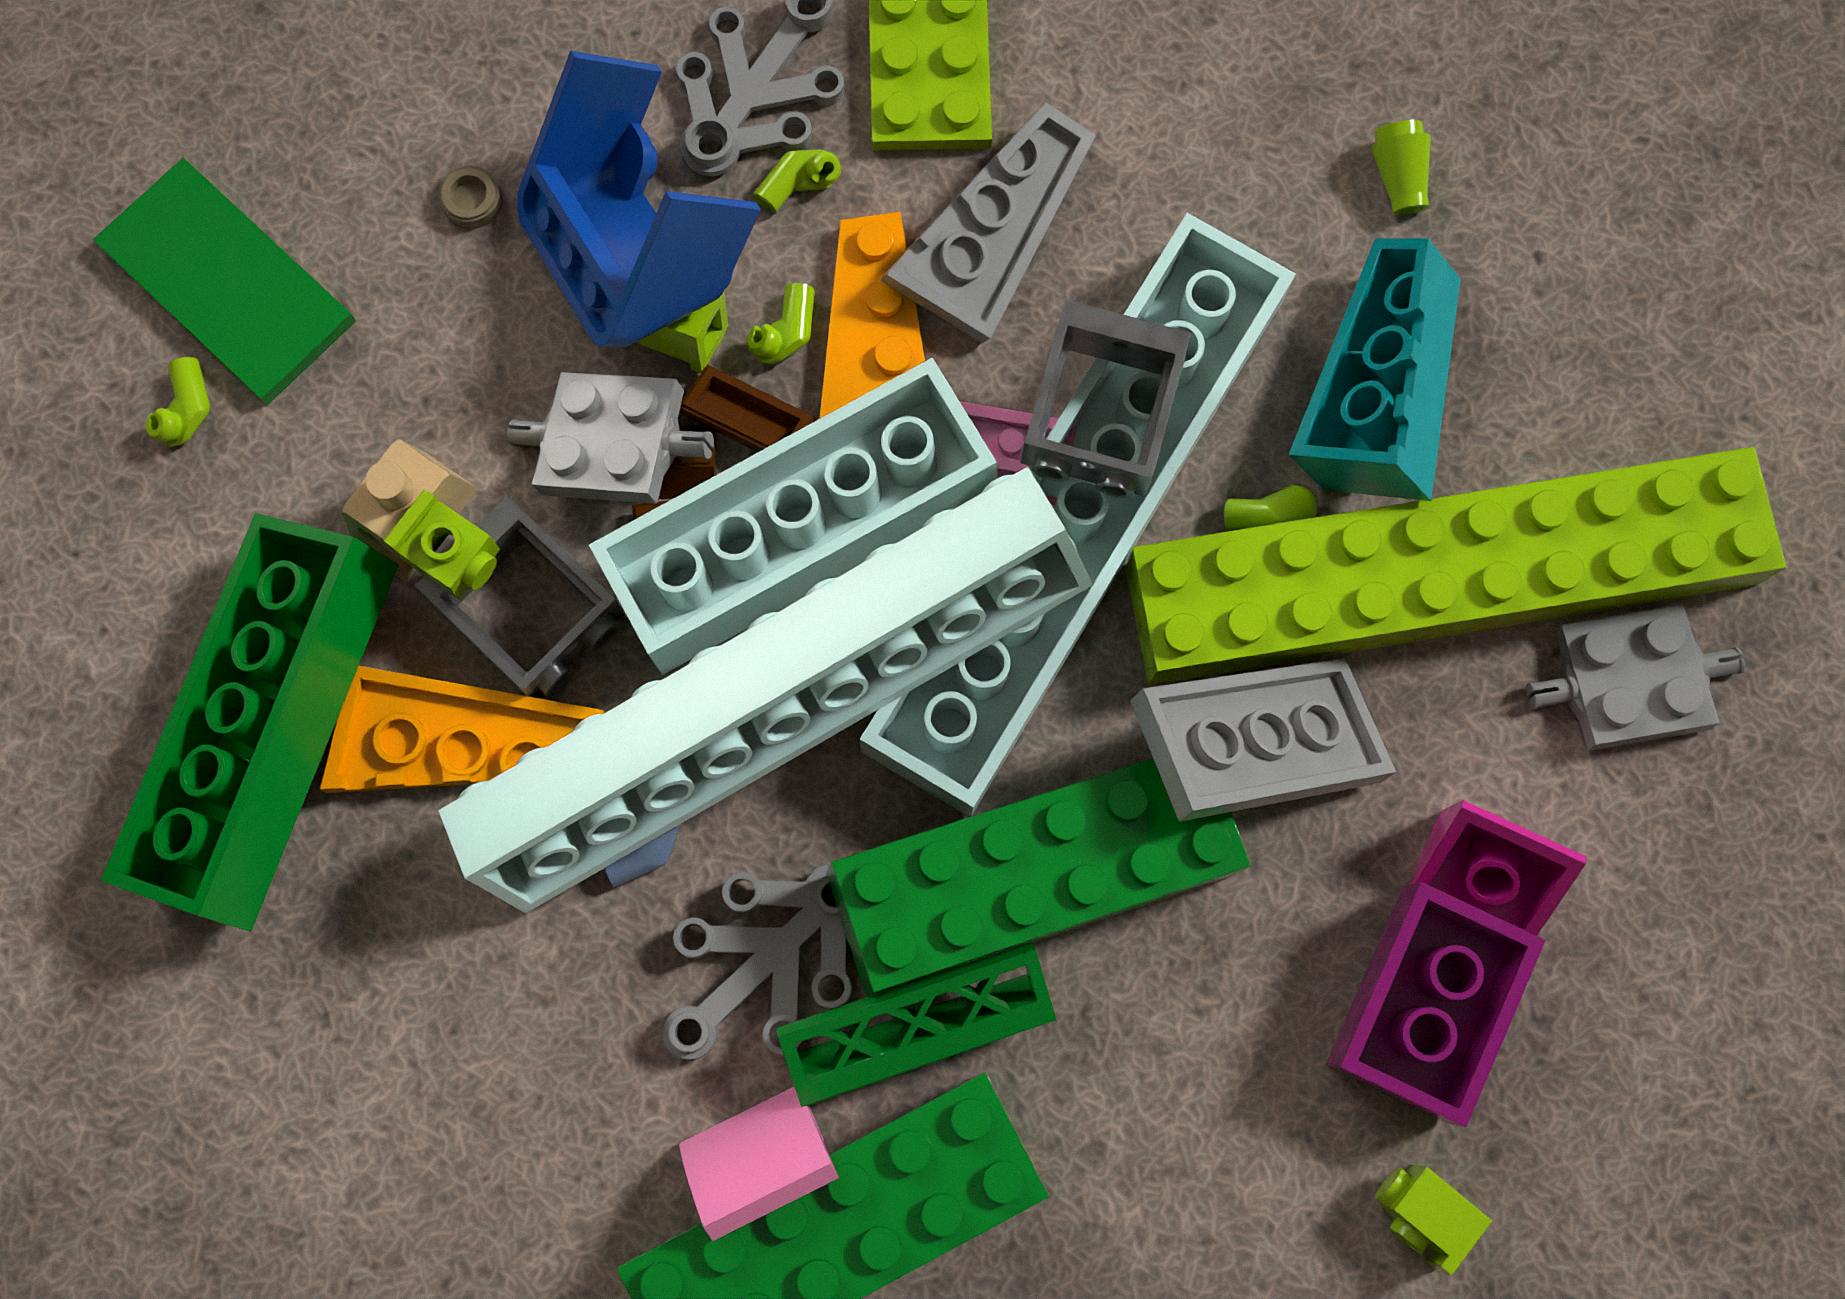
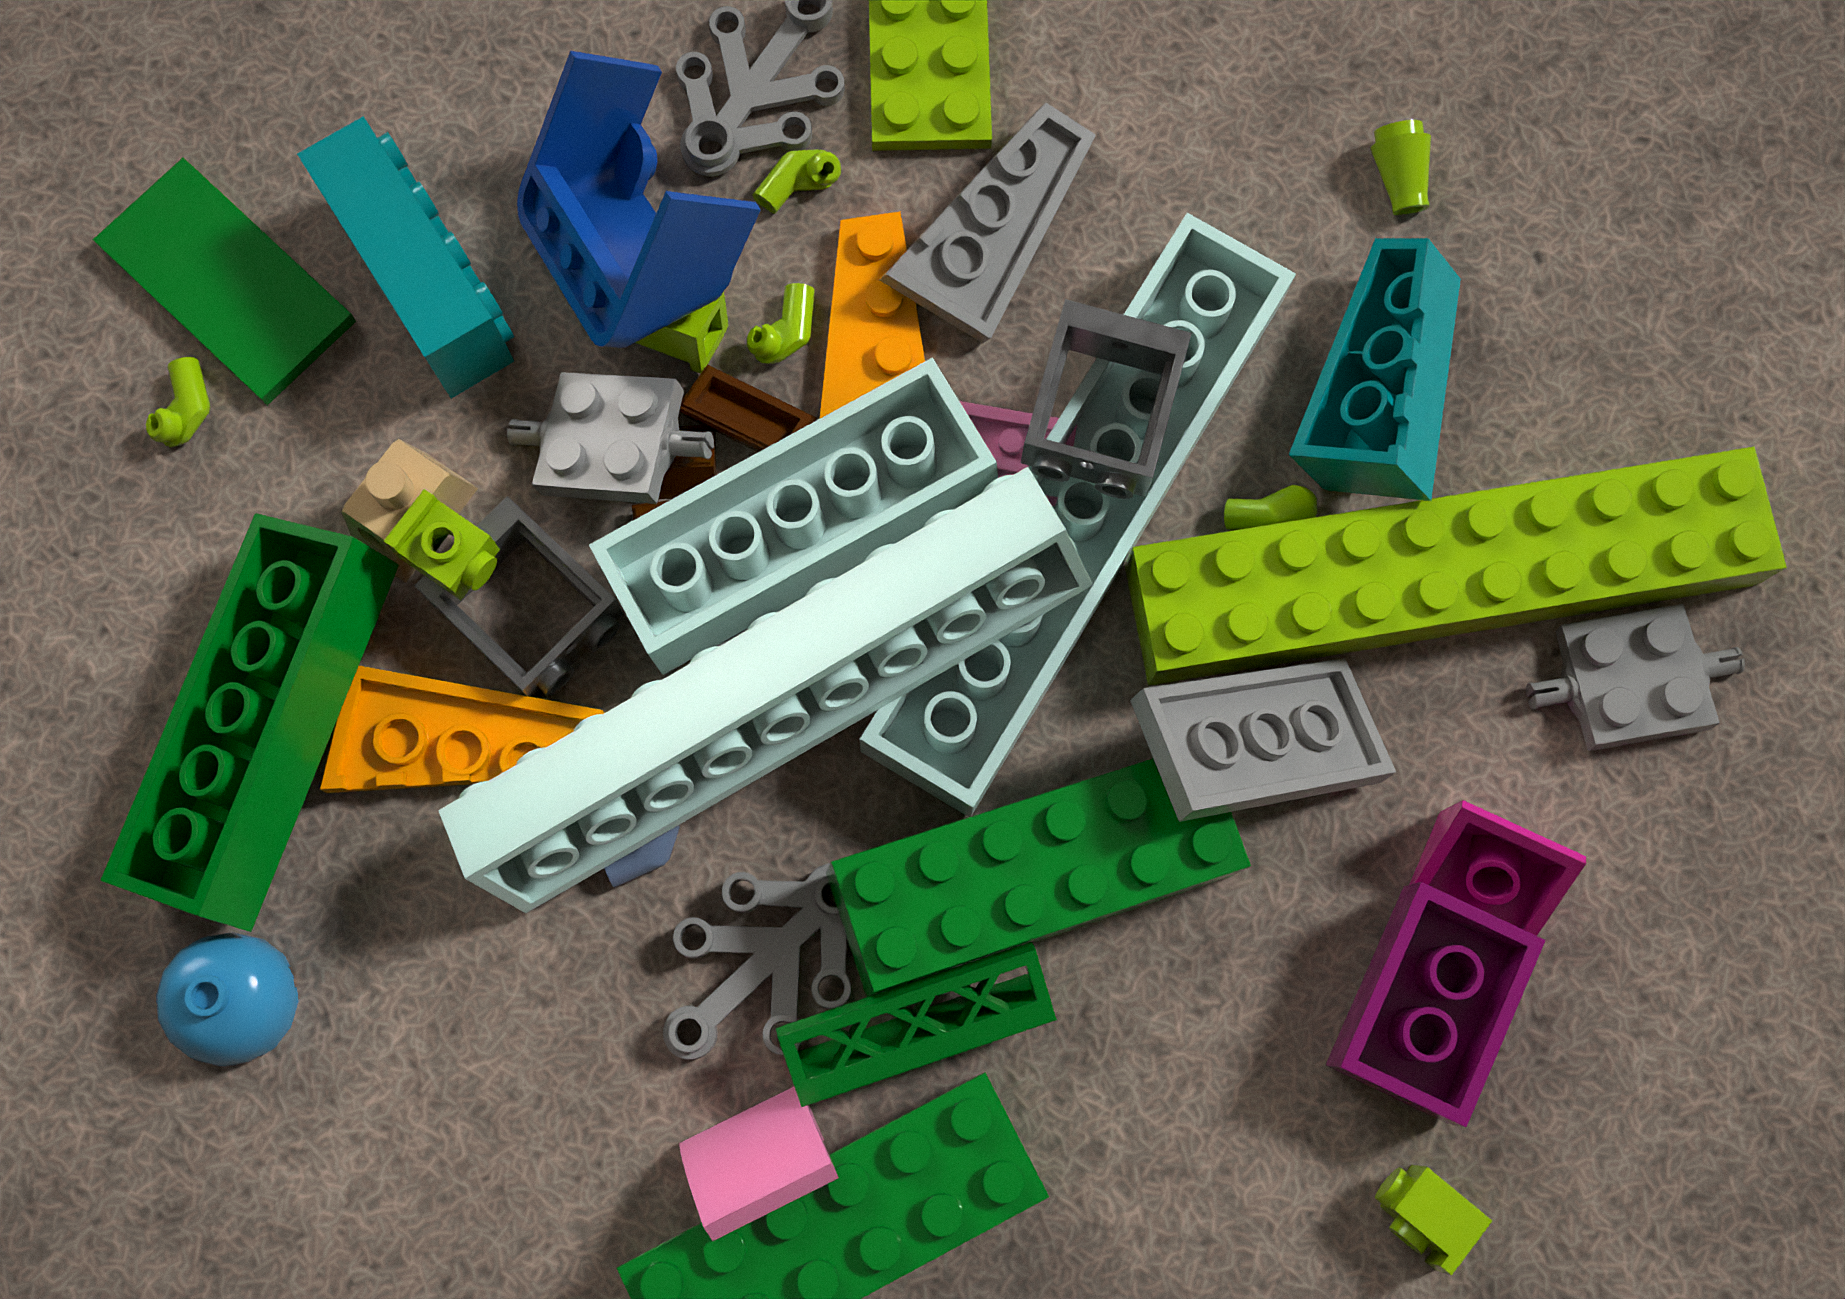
dark tan tile [439,165,503,229] -> none
none -> dark azure cylinder [156,932,299,1066]
none -> teal brick [297,116,515,399]

